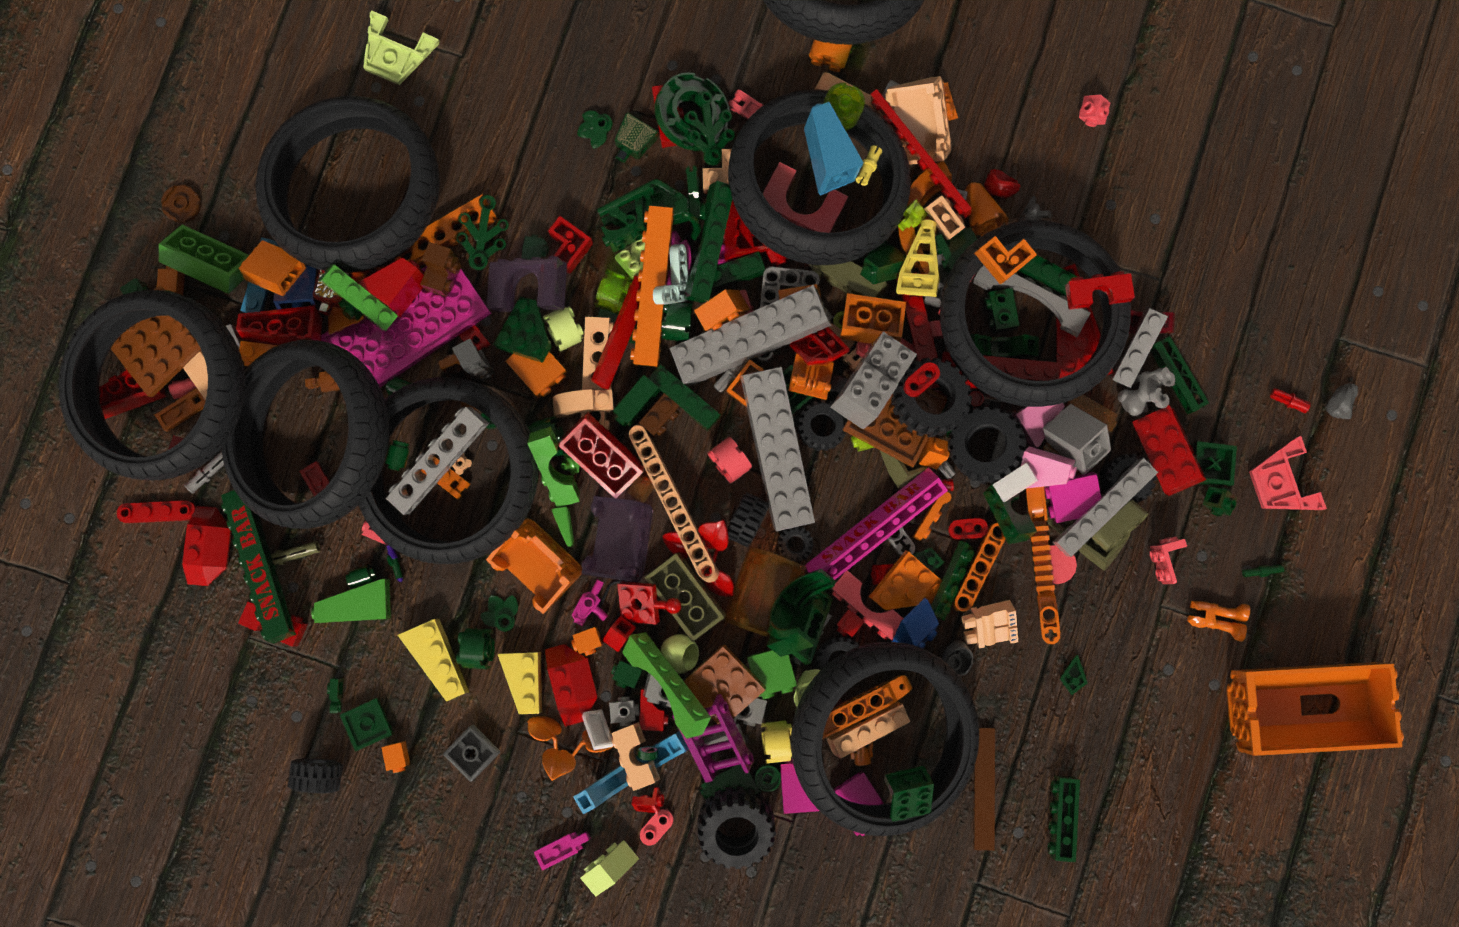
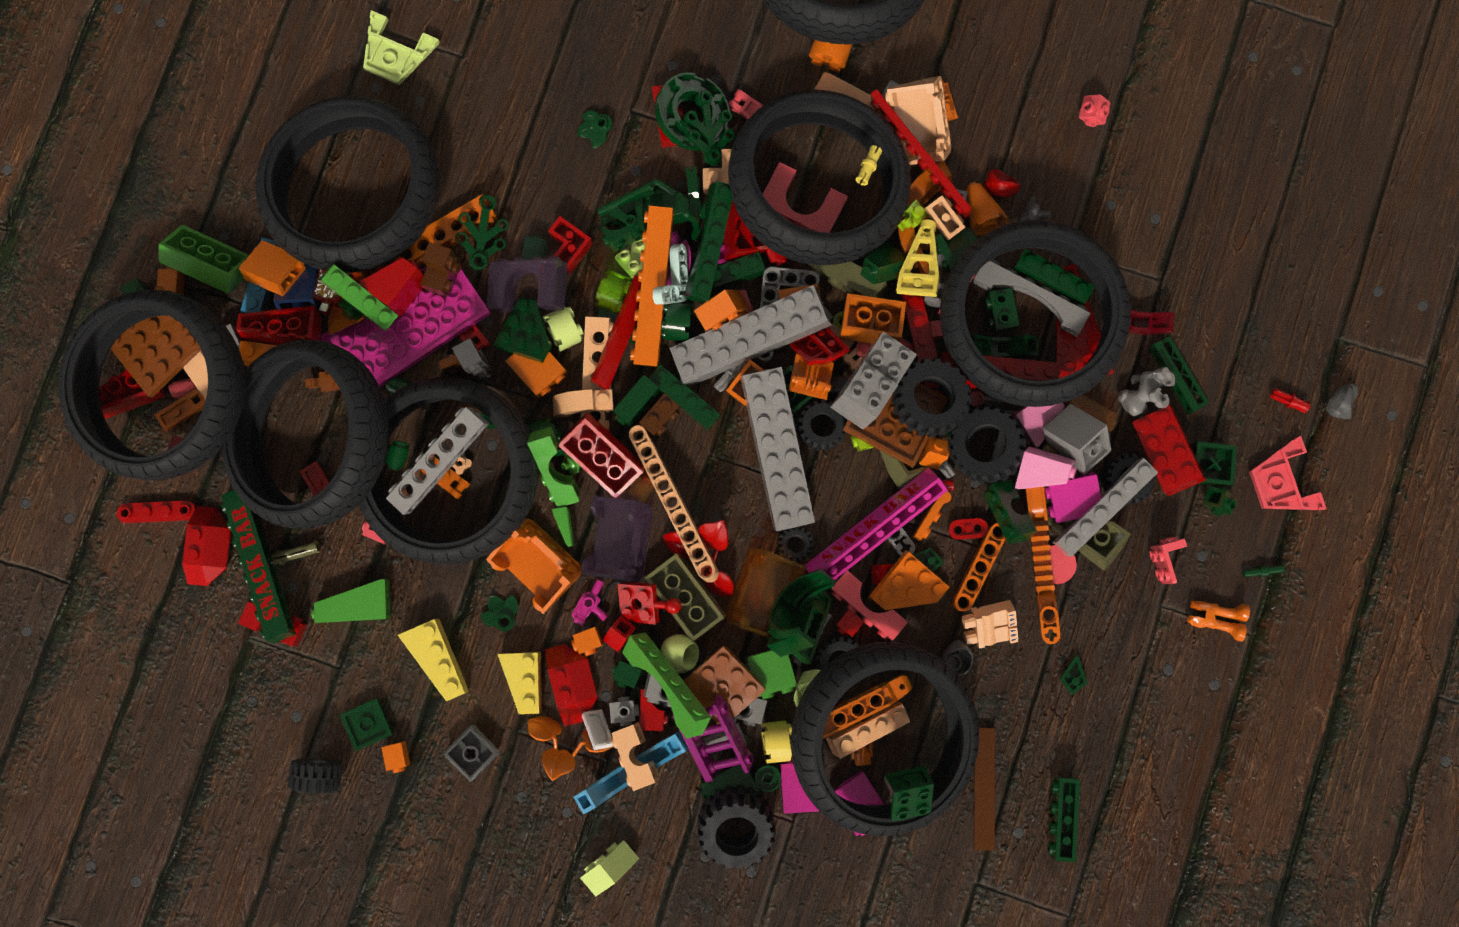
reddish brown tile [161,184,201,223] -> none
light grey pin [184,451,224,494] -> none
dark green plate [327,678,344,713] -> none
dark green brick [346,564,378,589] -> none
dark green piece [386,545,404,582] -> none
dark green brick [456,628,495,670] -> none
dark pink hinge [534,831,590,870] -> none
dark green torso [615,113,659,163] -> none
red bracket [631,787,664,813] -> none
dark green tile [638,746,658,760] -> none
coral plate [640,809,674,846] -> none
coral brick [707,437,752,484] -> none
black tyre [727,493,769,547] -> none
dark azure slope [804,102,864,196] -> none
clear neon green brick [823,83,865,130] -> none
blue slope [892,598,939,649] -> none
red plate [903,362,940,397] -> none
dark green plate [931,541,975,621] -> none
orange brick [974,236,1037,284] -> none
white tile [993,463,1038,502] -> none
red arch [1065,271,1135,310] -> none
olive beam [1092,500,1148,552] -> none
light grey arch [1110,306,1168,388] -> none
orange panel [1226,662,1404,756] -> none

